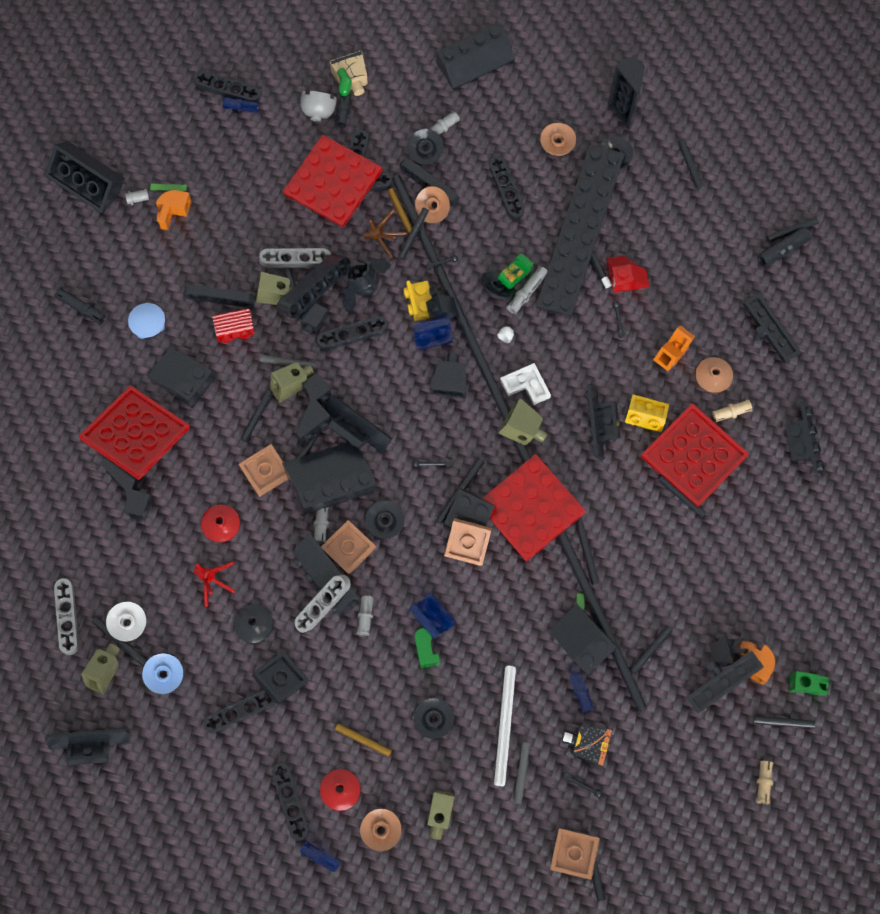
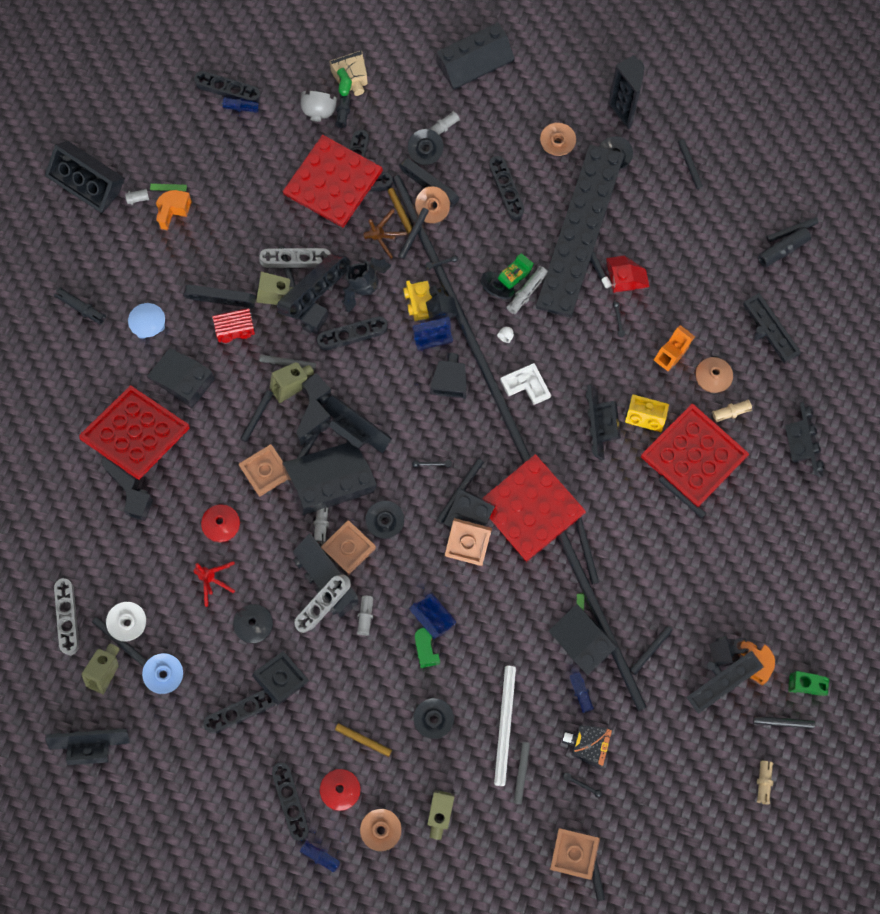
olive torso [499,399,547,445] -> none

